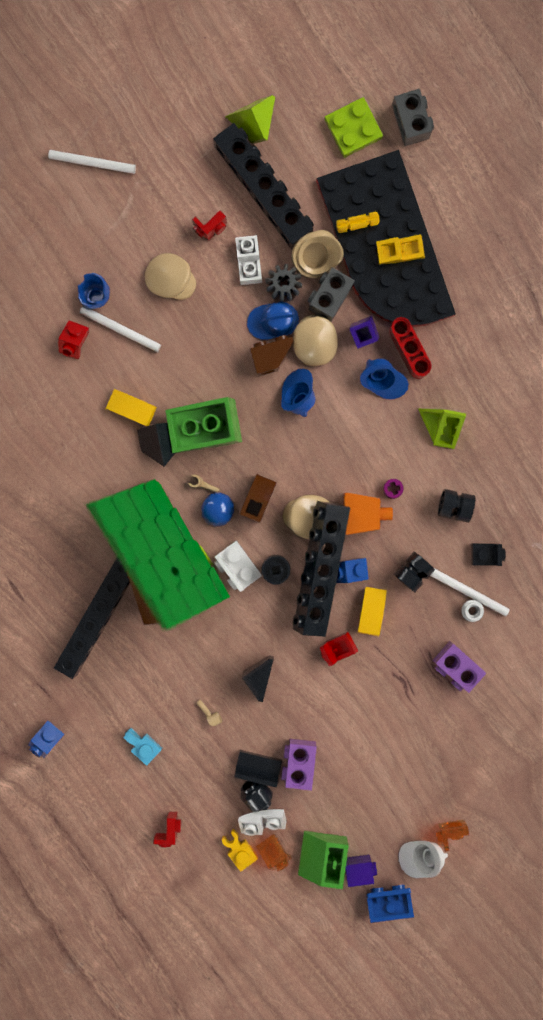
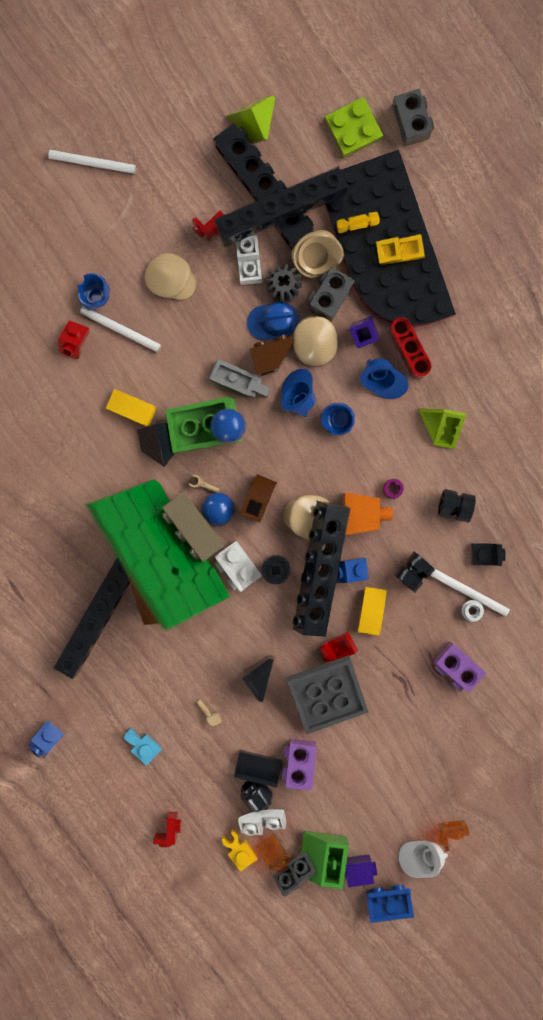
none -> dark tan slope [162,492,225,562]
none -> light grey hinge [209,359,270,398]
none -> blue hair [210,409,246,443]
none -> black brick [214,166,348,247]
none -> dark grey slope [273,852,317,897]
none -> dark grey plate [286,655,368,734]
none -> blue hair [321,402,355,435]

